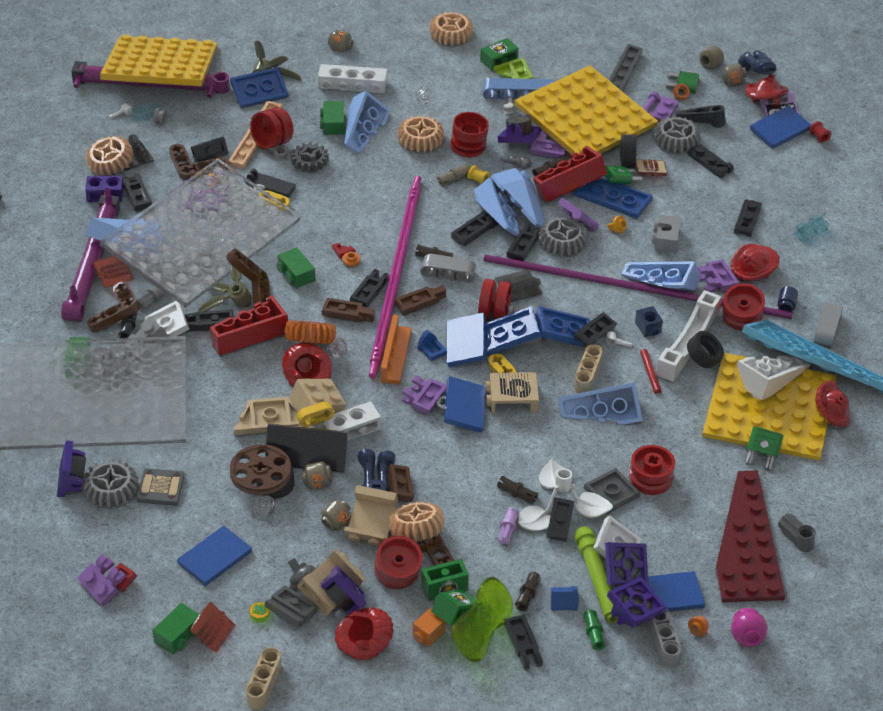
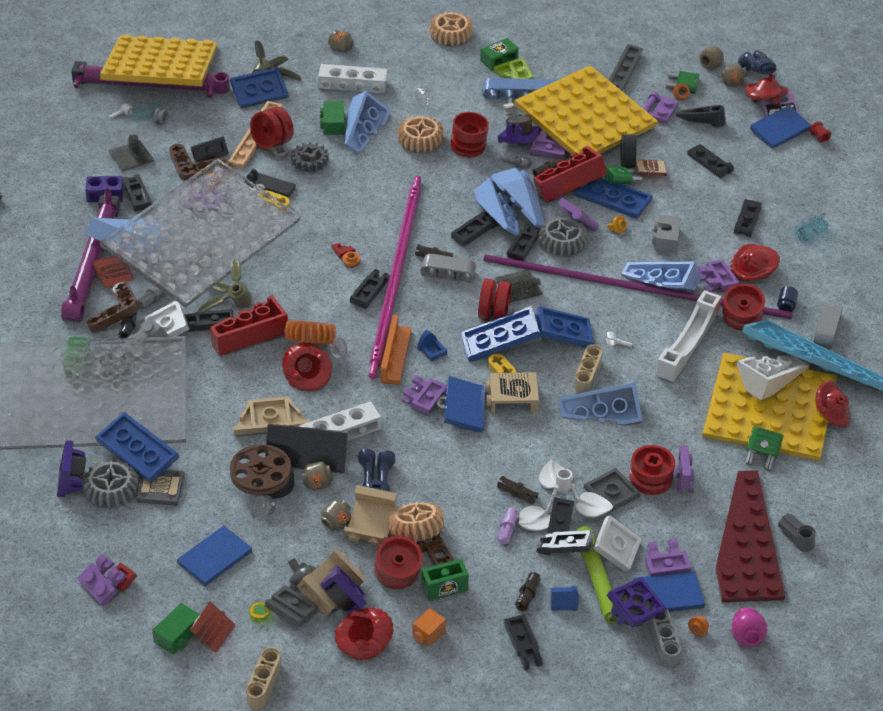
light nougat gear [86,135,133,176] -> none
reddish brown beam [226,249,270,304] -> none
green brick [277,247,316,288] -> none
tan brick [290,378,347,414] -> none
yellow beam [296,401,335,427] -> none
reddish brown hinge [322,298,375,322] -> none
reddish brown plate [388,464,414,502] -> none
reddish brown hinge [395,285,446,315] -> none
green brick [431,589,482,625] -> none
dark tan pin [437,163,471,187] -> none
tile [447,313,486,367] -> none
clear neon green plate [451,577,513,663] -> none
yellow bush [467,165,491,185] -> none
black plate [573,312,618,348] -> none
green pin [583,609,606,651] -> none
dark purple piece [604,542,649,588] -> none
dark blue brick [635,306,663,337] -> none
red bar [640,349,661,394] -> none
light grey gear [654,116,701,154] -> none
black tyre [687,331,724,368] -> none
none -> blue tile [95,412,180,484]
none -> hinge [536,530,594,555]
none -> medium lavender plate [645,539,691,576]
none -> medium lavender plate [675,445,694,493]

